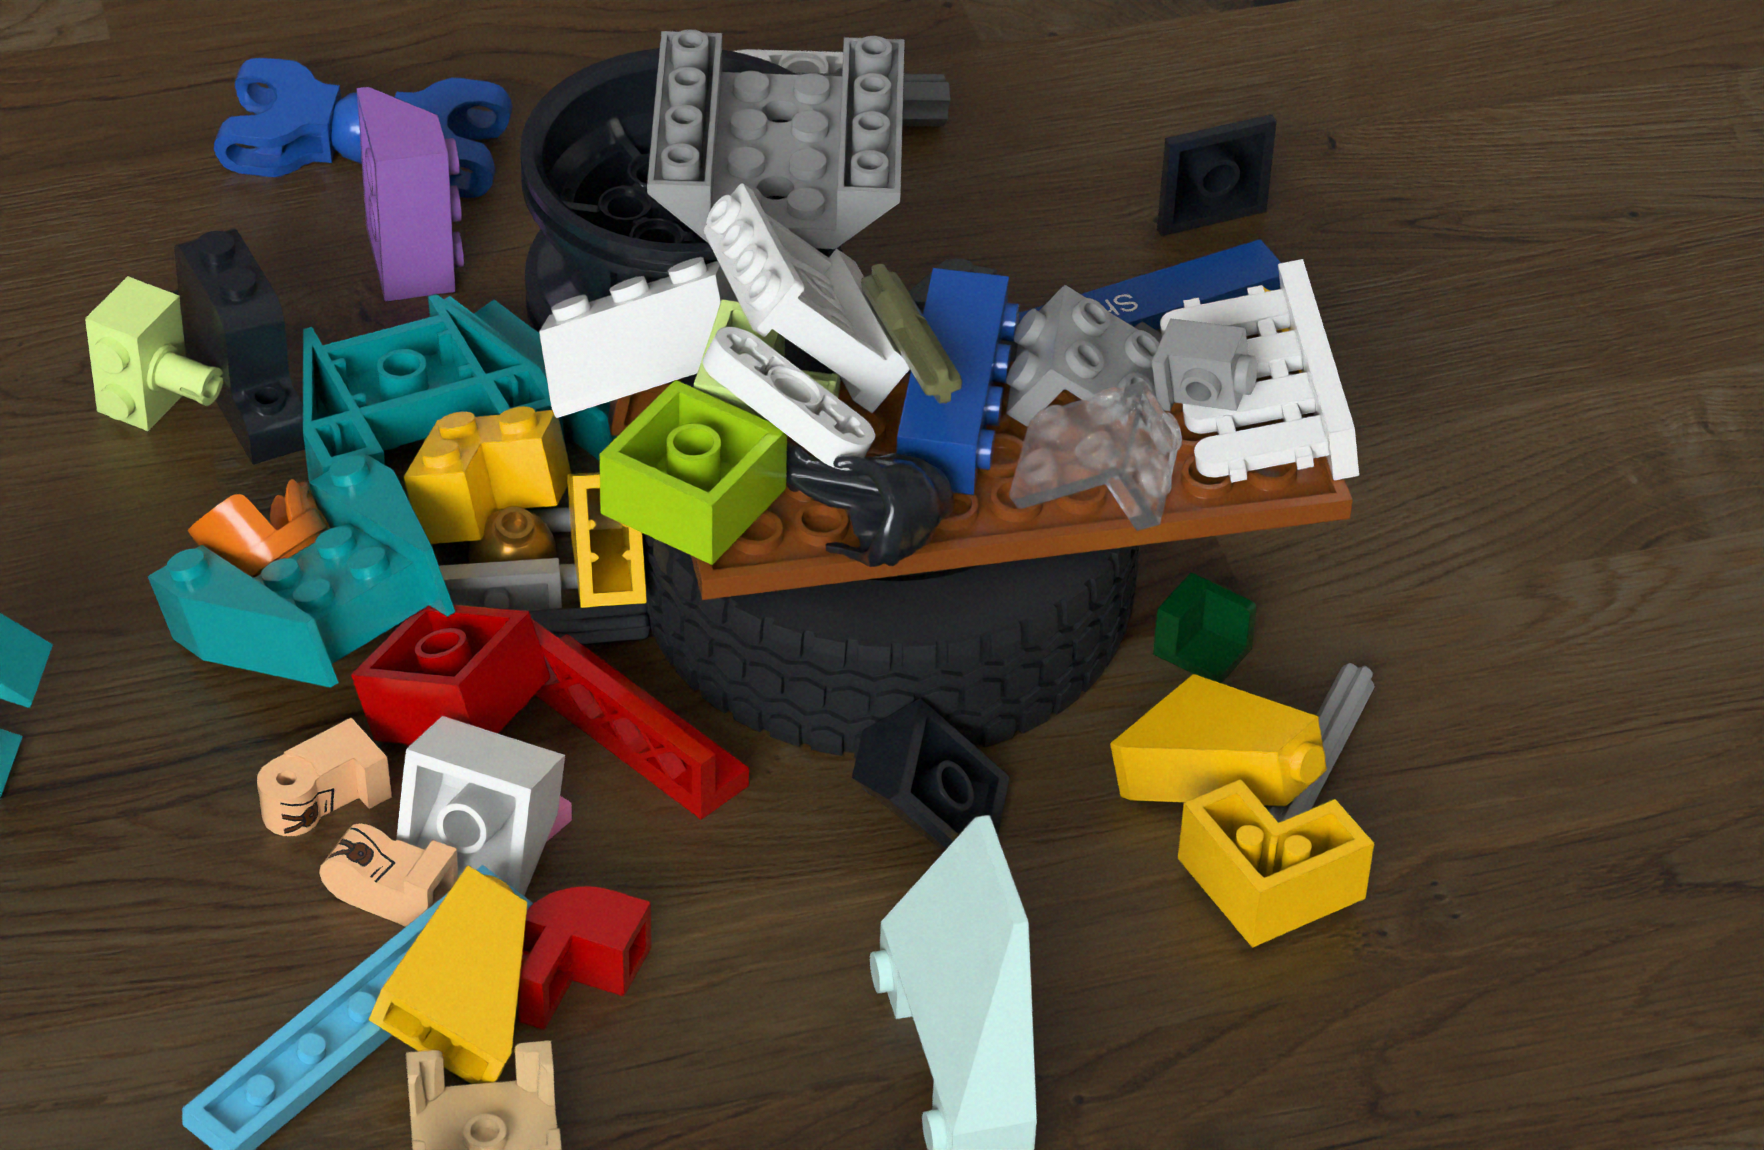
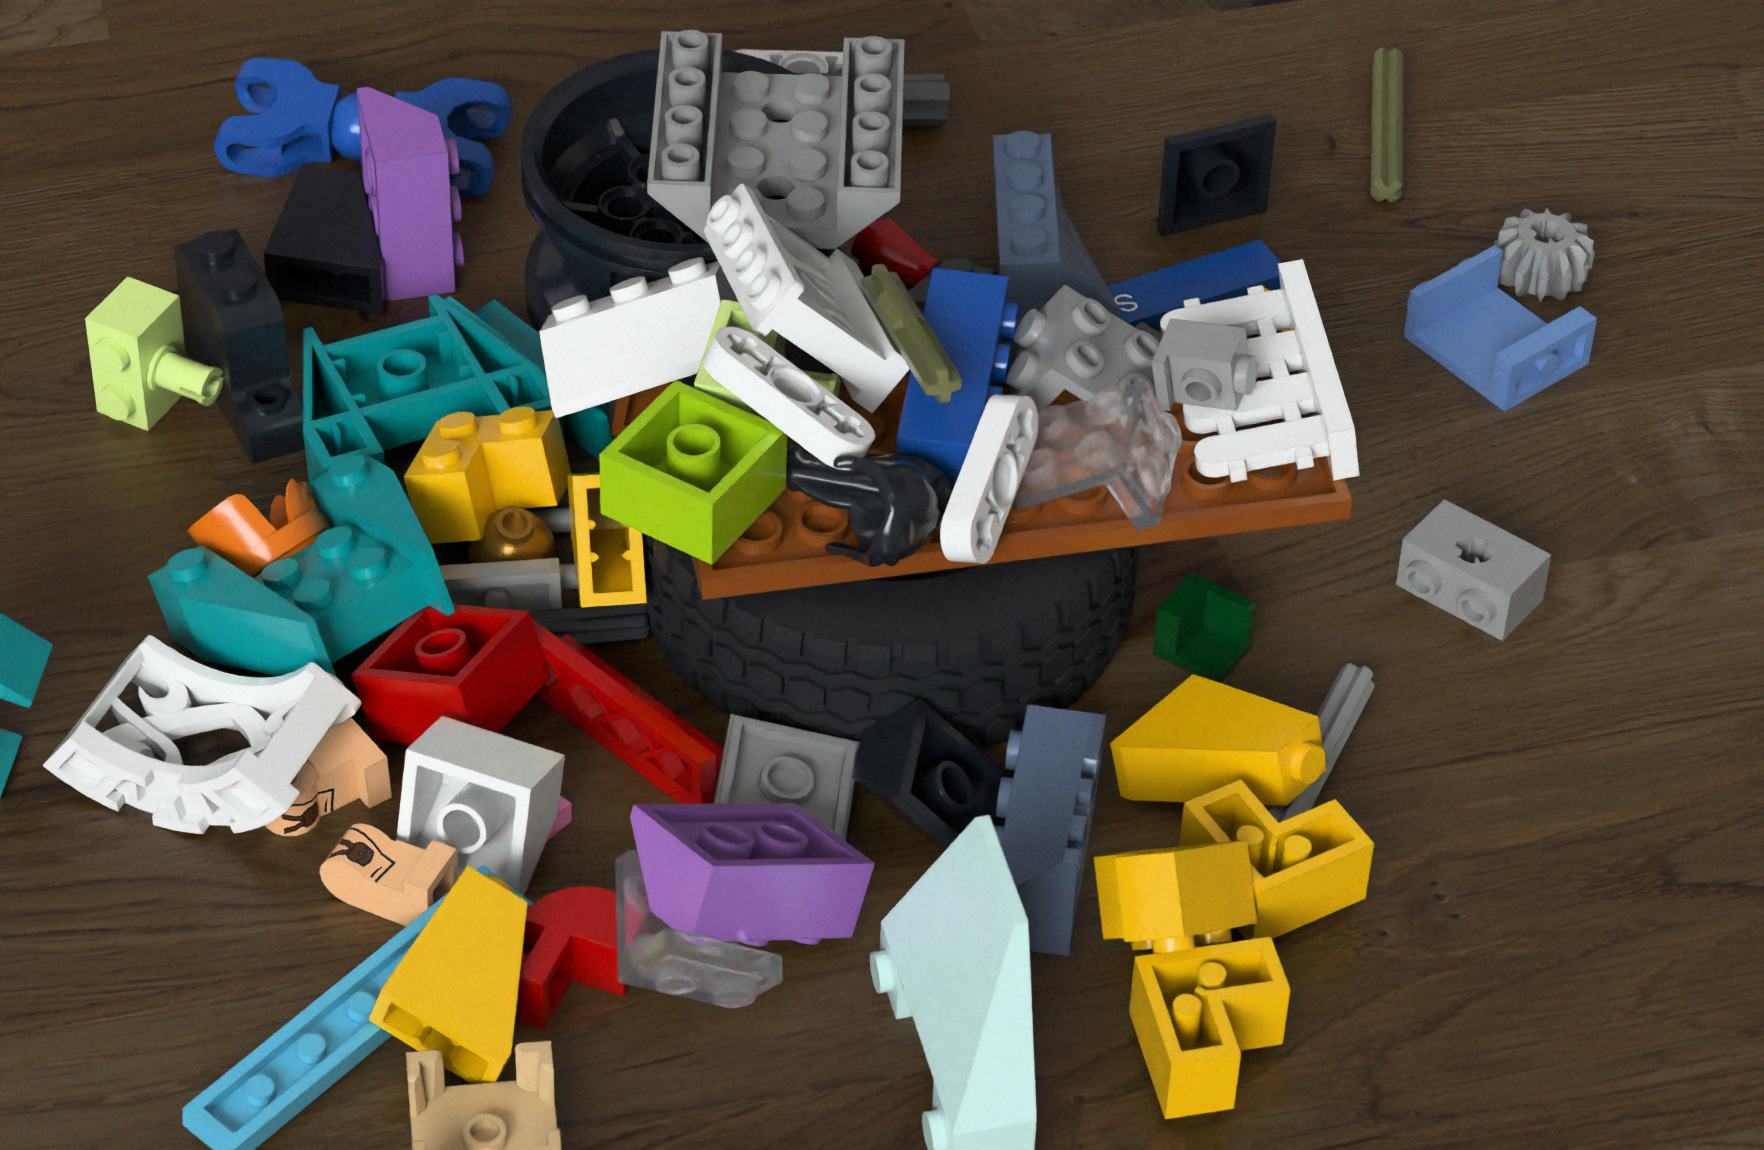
none -> white fence [43,635,362,834]
none -> black slope [263,165,386,314]
none -> clear bracket [615,850,783,1009]
none -> medium lavender slope [630,803,875,948]
none -> light grey tile [713,714,860,841]
none -> red cone [851,217,942,286]
none -> white beam [940,394,1038,564]
none -> sand blue wedge [993,131,1120,321]
none -> sand blue wedge [993,704,1106,957]
none -> yellow brick [1094,840,1257,953]
none -> yellow brick [1129,937,1290,1119]
none -> olive axle [1371,47,1404,203]
none -> light grey brick [1396,499,1552,641]
none -> medium blue panel [1404,245,1597,412]
none -> light grey gear [1494,207,1595,302]

